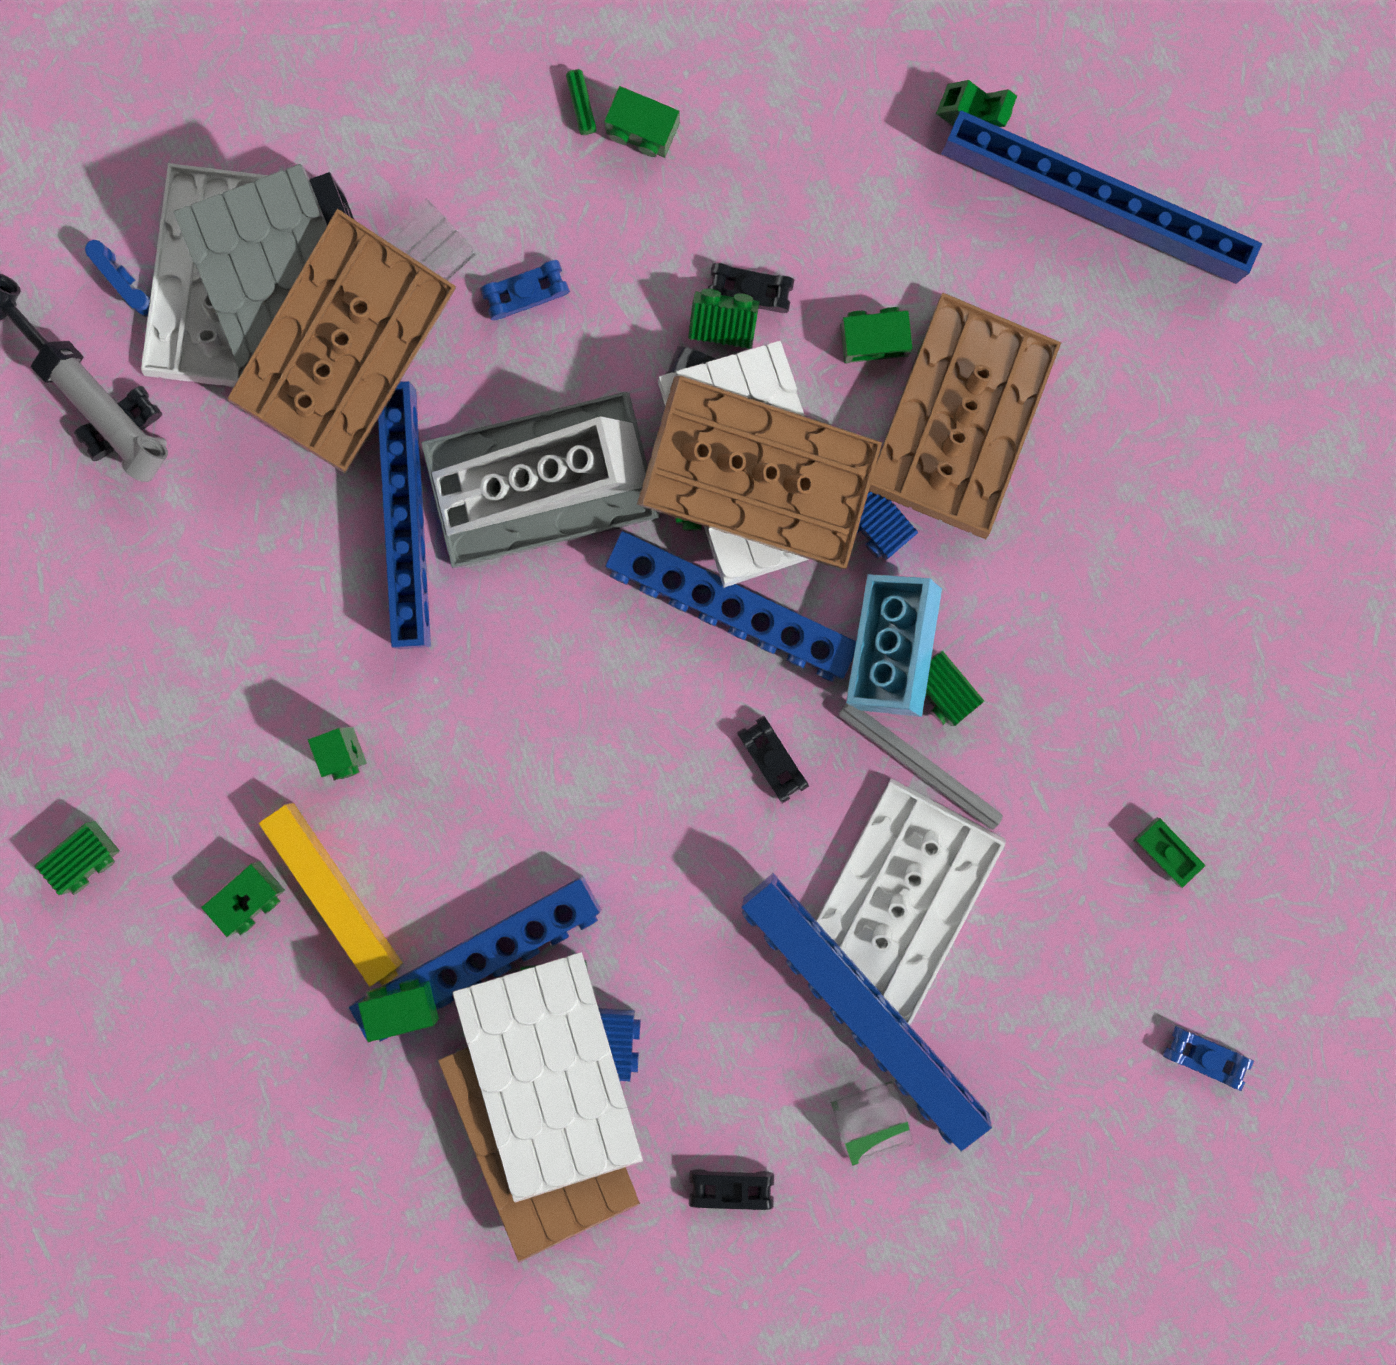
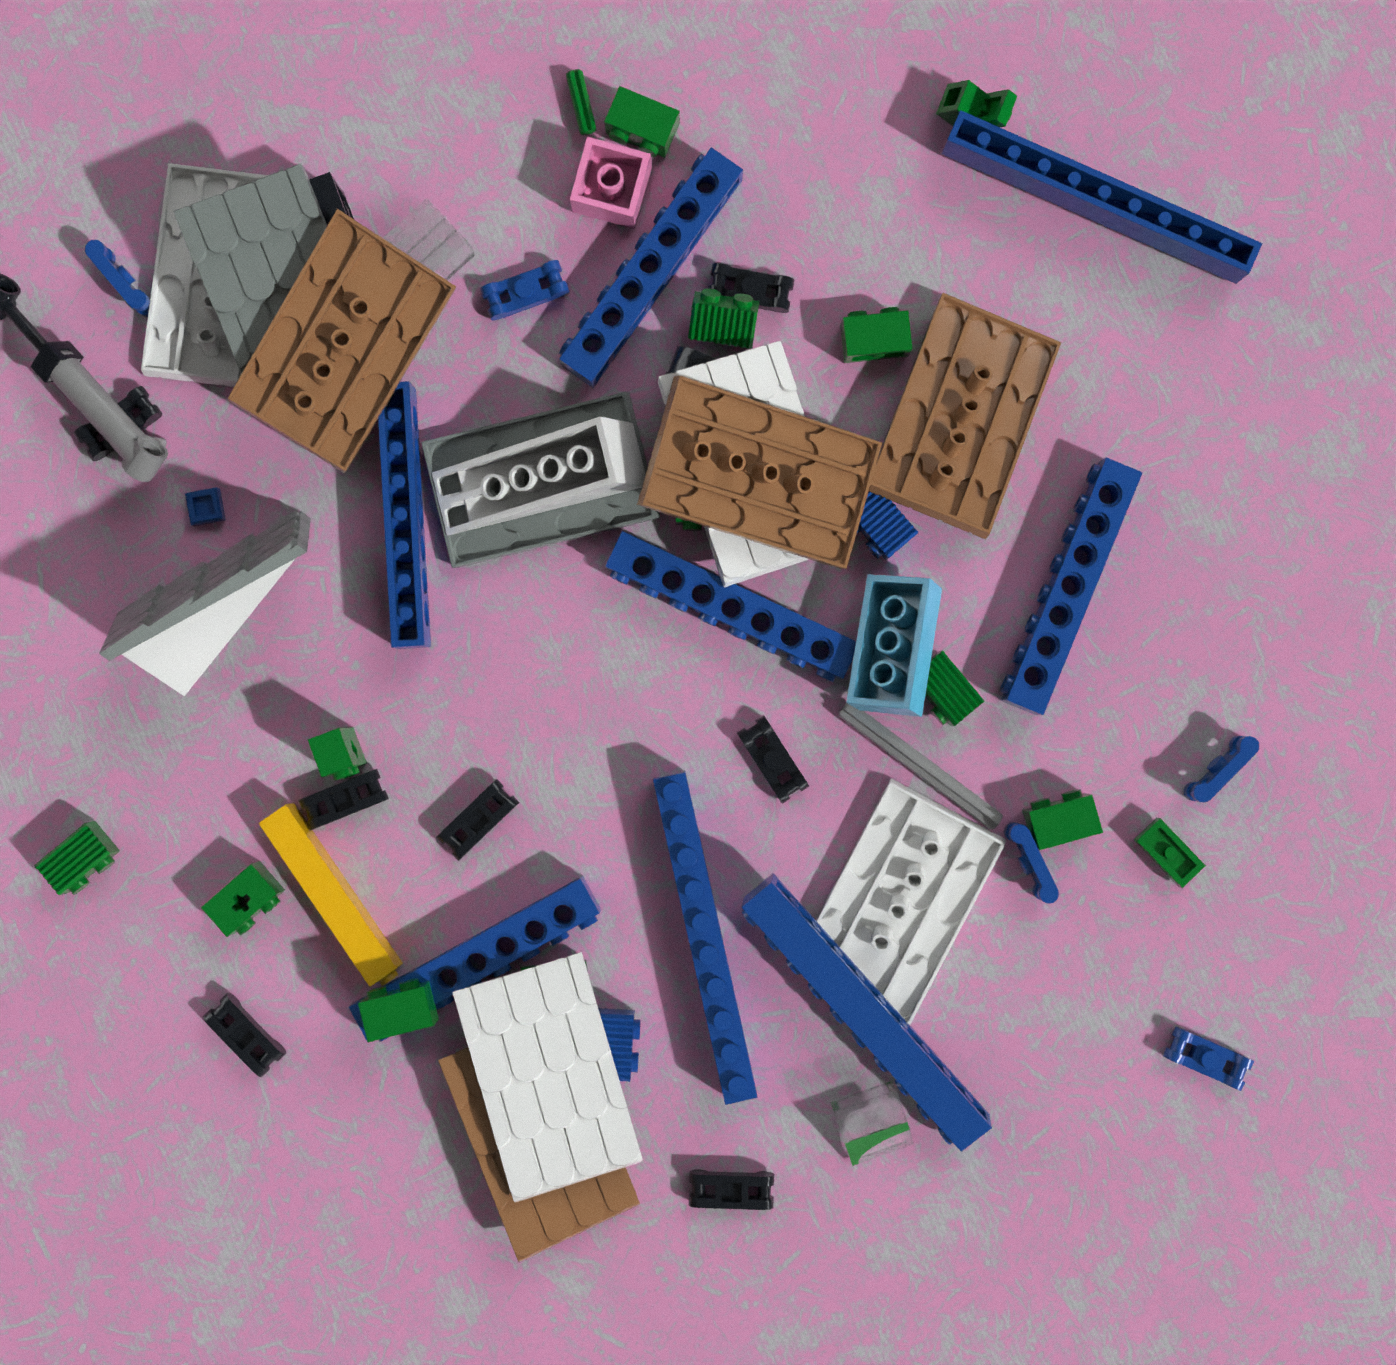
none -> piece [99,511,311,696]
none -> blue tile [185,487,226,526]
none -> black plate [203,993,286,1077]
none -> black plate [298,769,389,831]
none -> black plate [436,779,520,861]
none -> blue brick [559,147,743,388]
none -> bright pink brick [570,137,652,229]
none -> blue brick [653,771,758,1105]
none -> blue brick [1000,457,1143,715]
none -> blue plate [1004,822,1059,904]
none -> green brick [1022,789,1103,850]
none -> blue plate [1184,736,1260,803]

